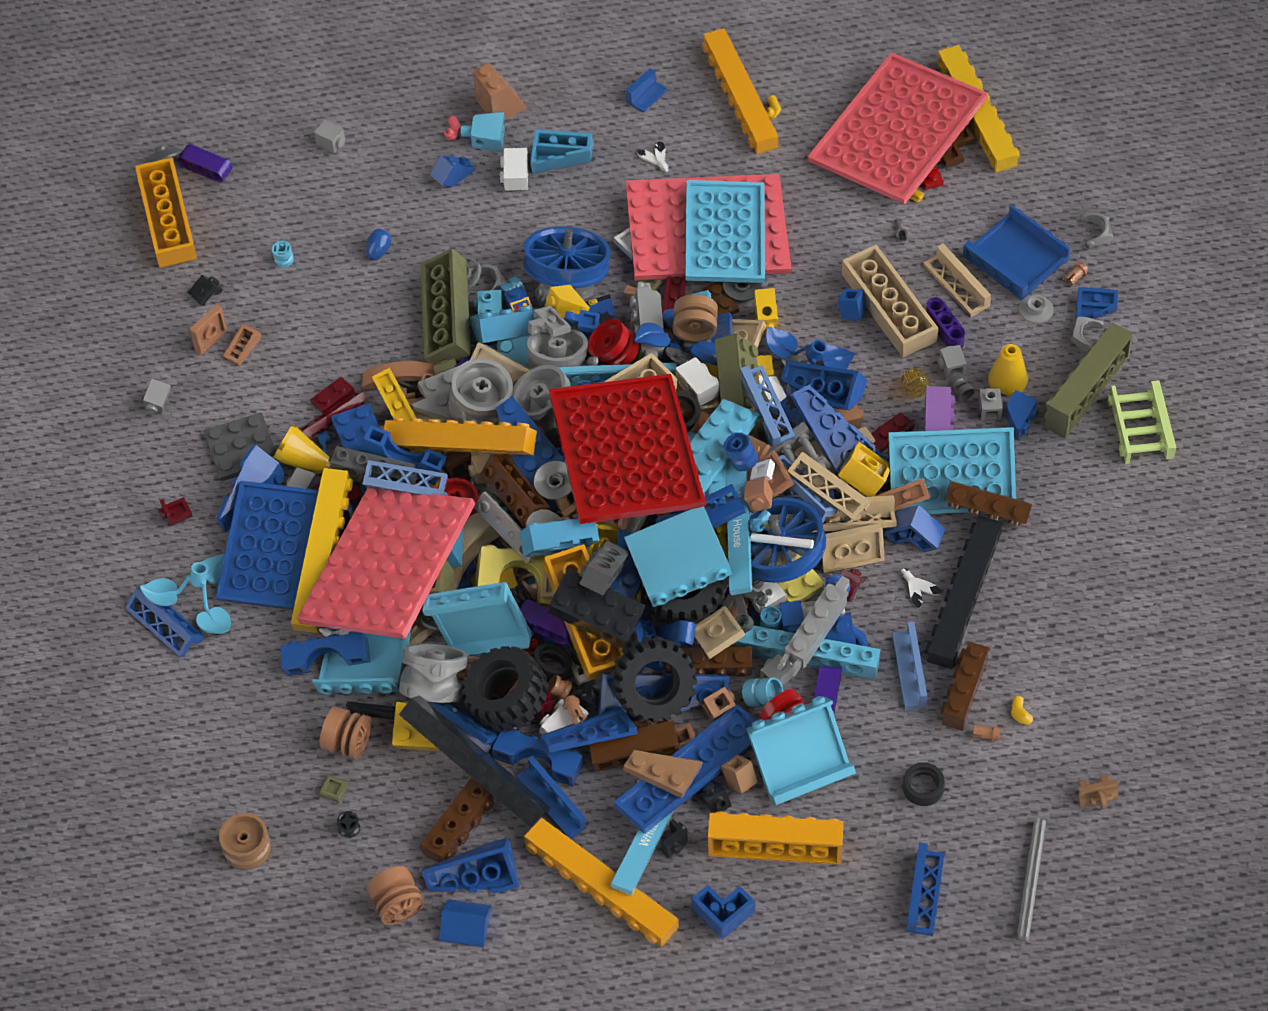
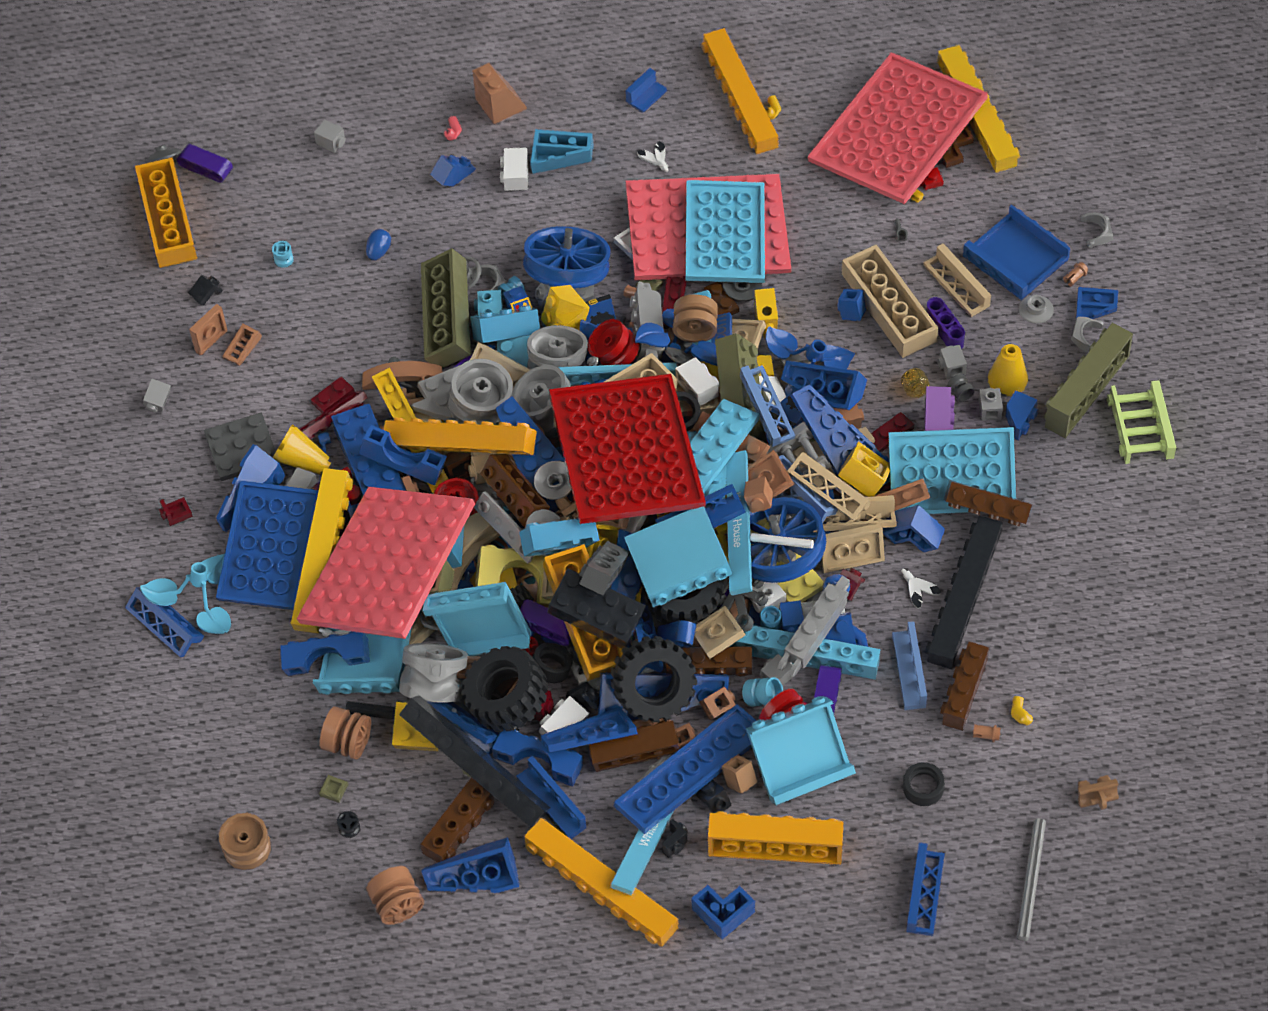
dark grey brick [330,446,417,485] -> none
medium blue fence [363,460,448,496] -> none
olive tile [433,357,457,374] -> none
blue slope [440,899,492,947] -> none
medium azure torso [461,112,505,152] -> none
light grey hinge [528,306,571,337] -> none
nougat wheel [547,674,571,701] -> none
nougat pin [563,695,586,724] -> none
blue plate [564,310,600,333] -> none
medium nougat wing [623,750,702,798] -> none
blue wheel [723,433,758,471] -> none
dark azure arm [749,510,771,532] -> none
white plate [750,459,775,481] -> none

